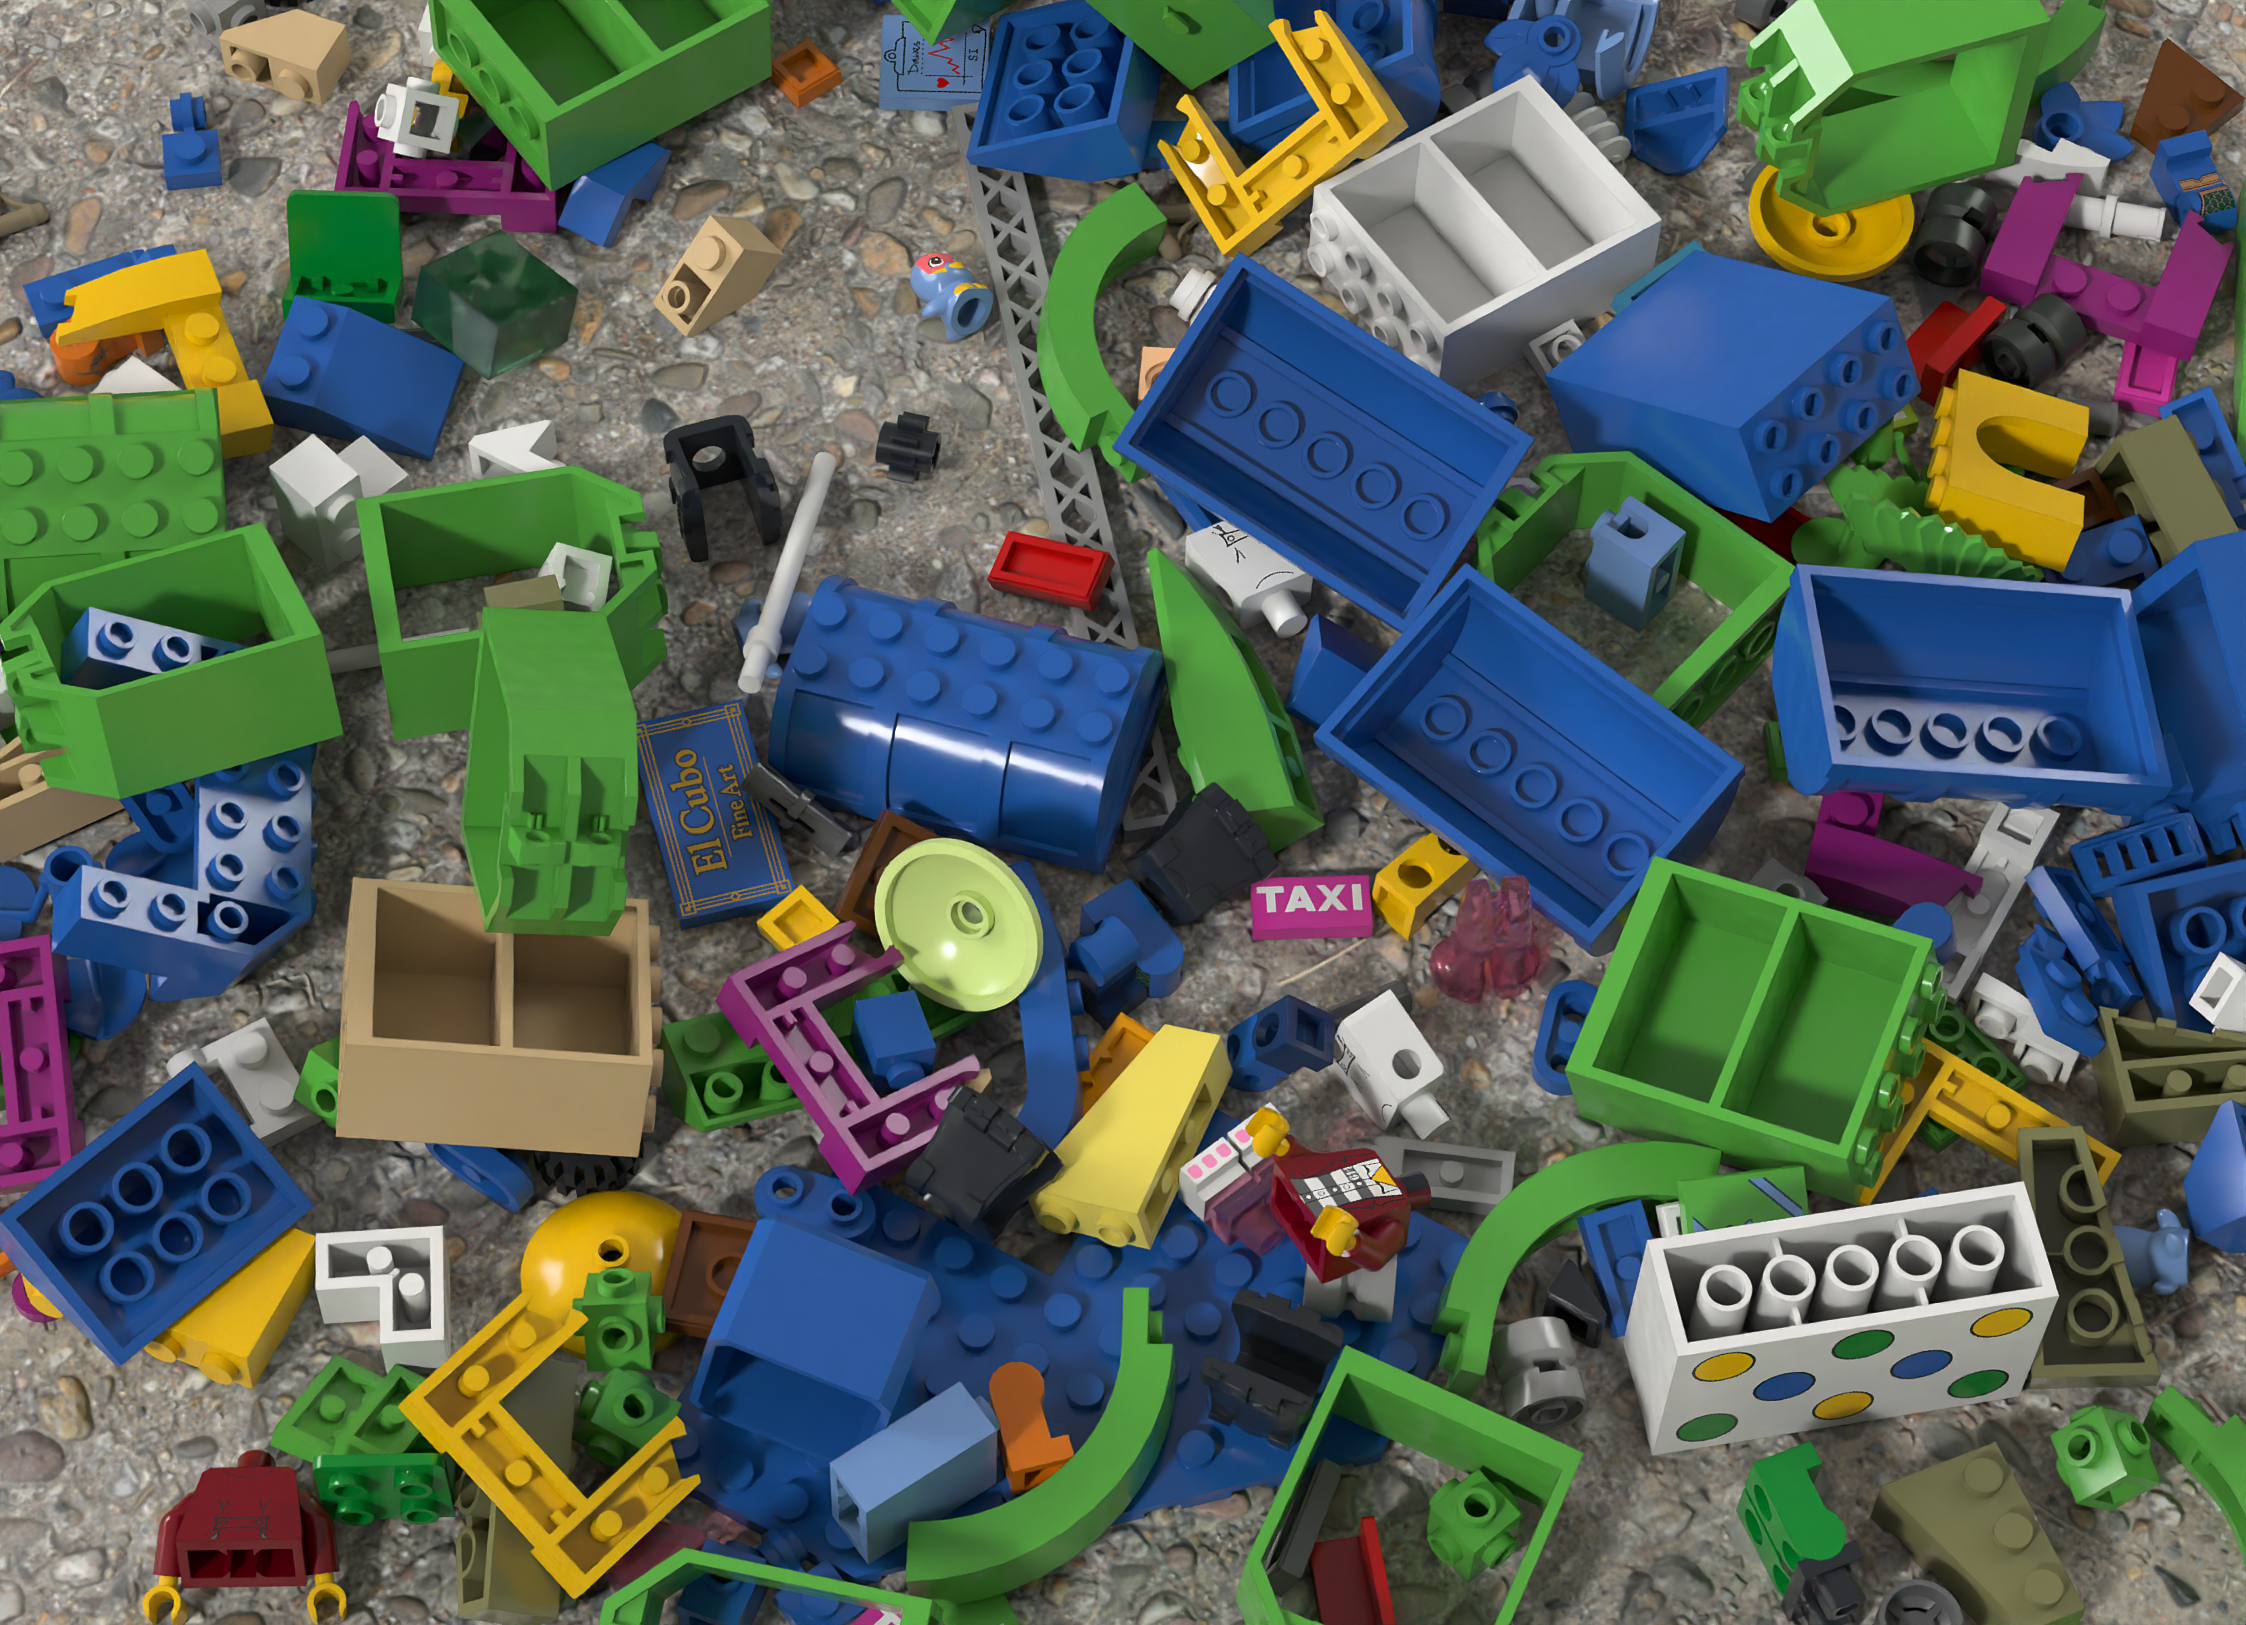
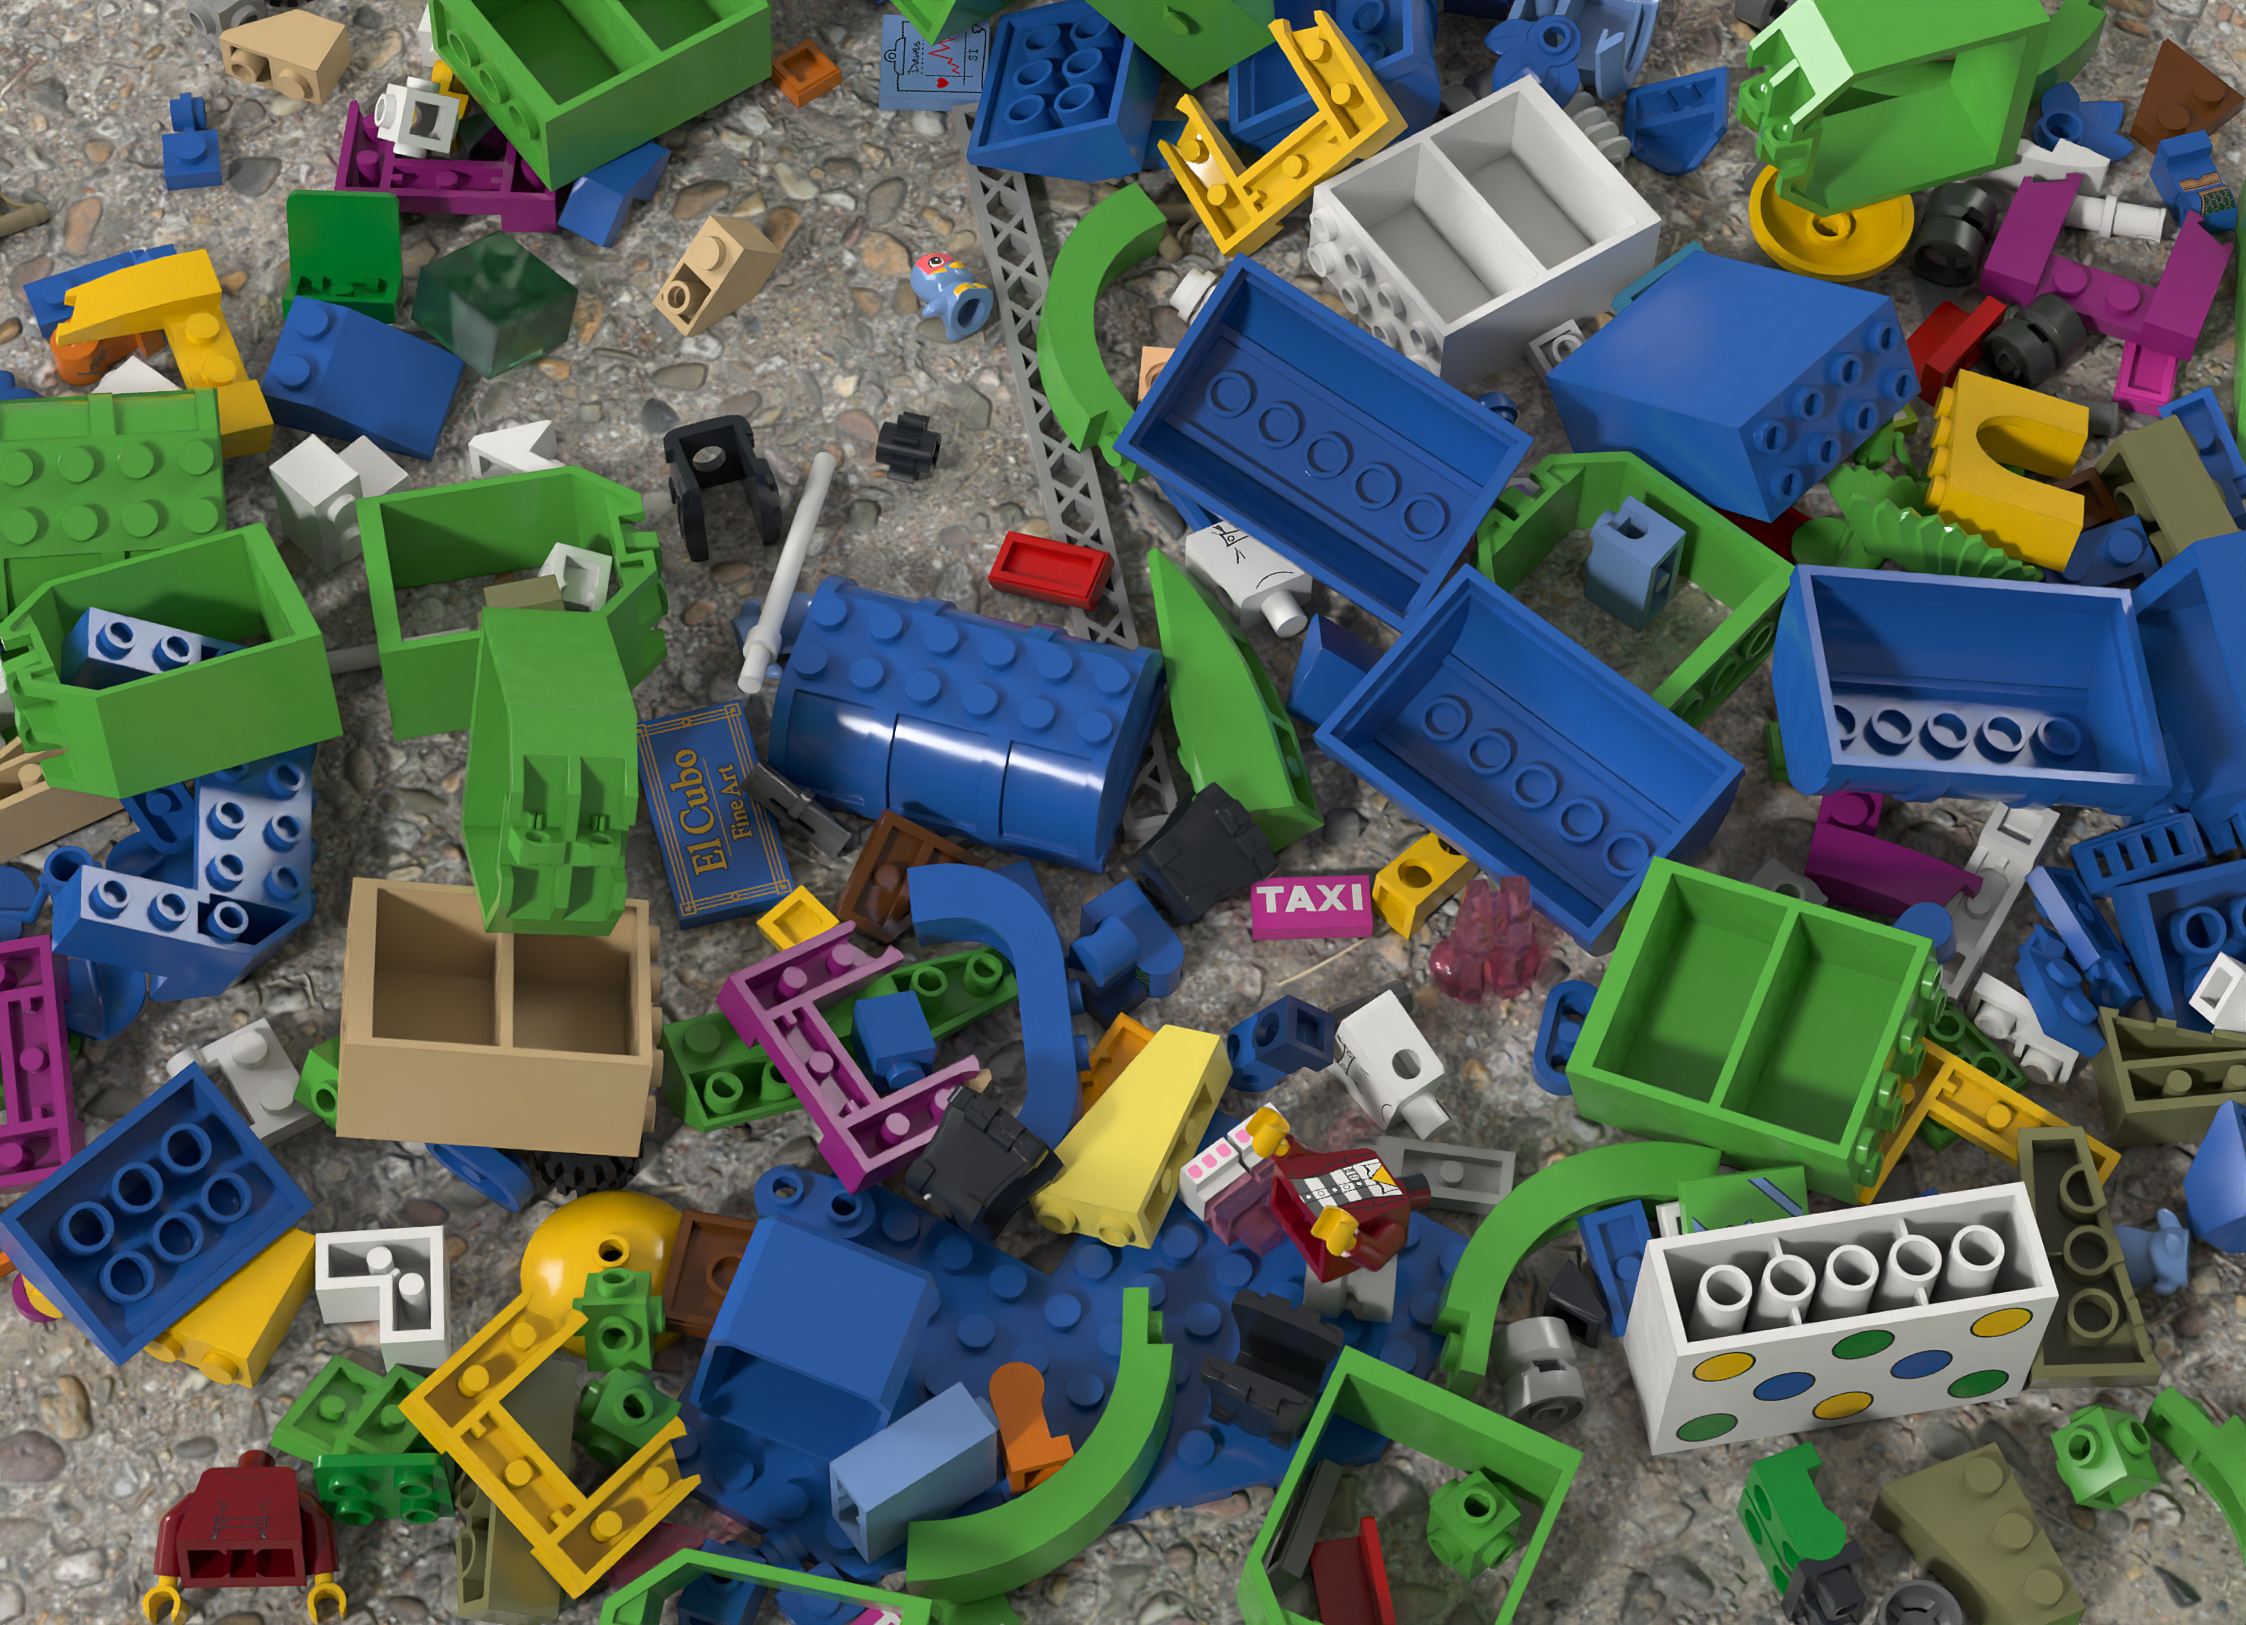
yellowish green dish [874,838,1043,1012] -> none

